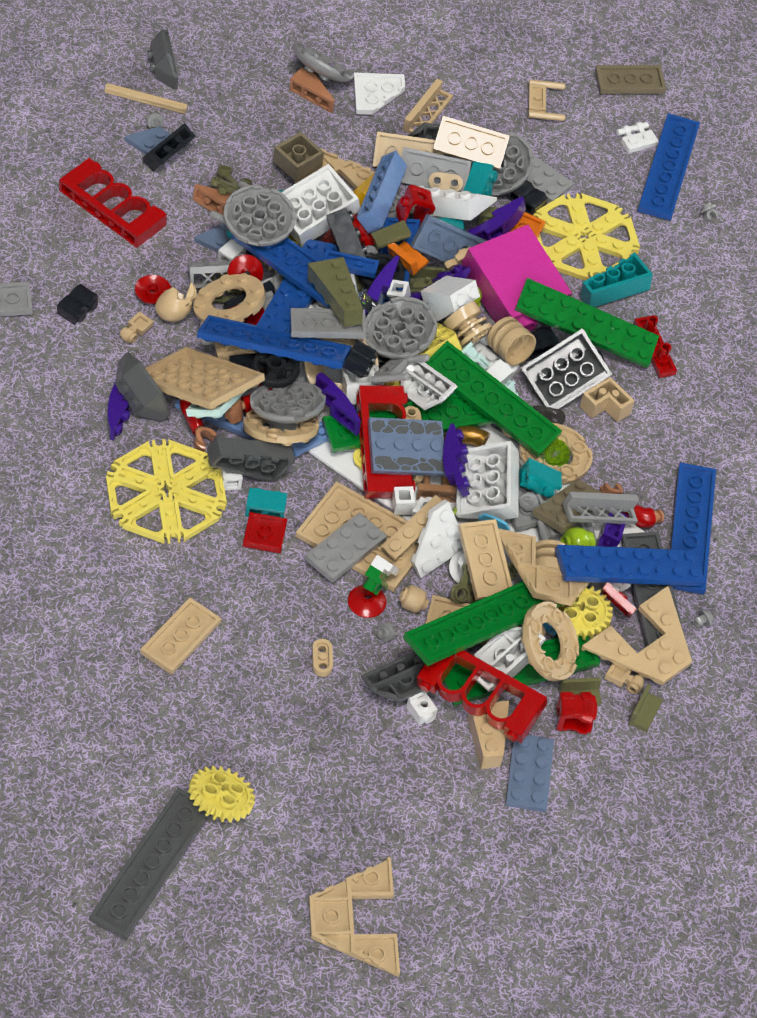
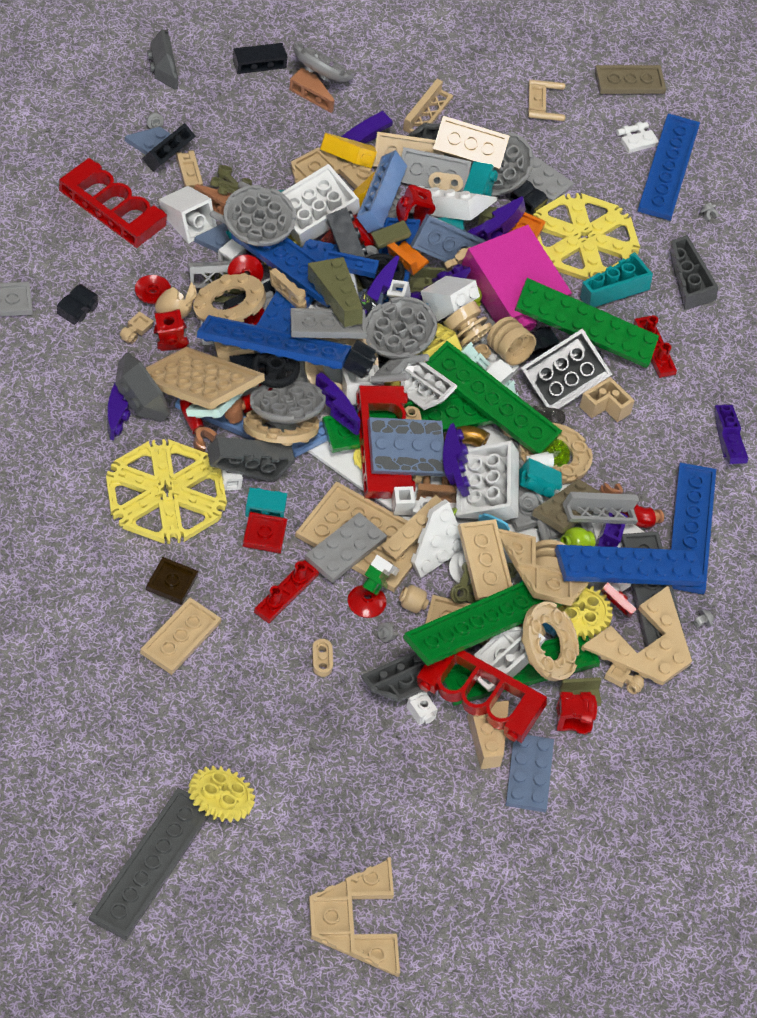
tan axle [105,83,188,114] -> none
dark tan brick [273,132,324,182] -> none
white plate [353,73,405,115] -> none
olive panel [629,684,663,733] -> none
none -> dark brown plate [146,557,199,605]
none -> red piece [154,309,189,351]
none -> white slope [158,186,217,244]
none -> tan plate [176,150,203,189]
none -> black brick [233,43,288,74]
none -> red plate [254,560,319,623]
none -> tan plate [269,268,307,308]
none -> yellow slope [320,132,377,168]
none -> dark purple slope [338,111,393,159]
none -> tan plate [475,344,491,359]
none -> white cone [526,452,554,468]
none -> dark grey wedge [670,235,718,310]
none -> dark purple slope [715,404,748,464]

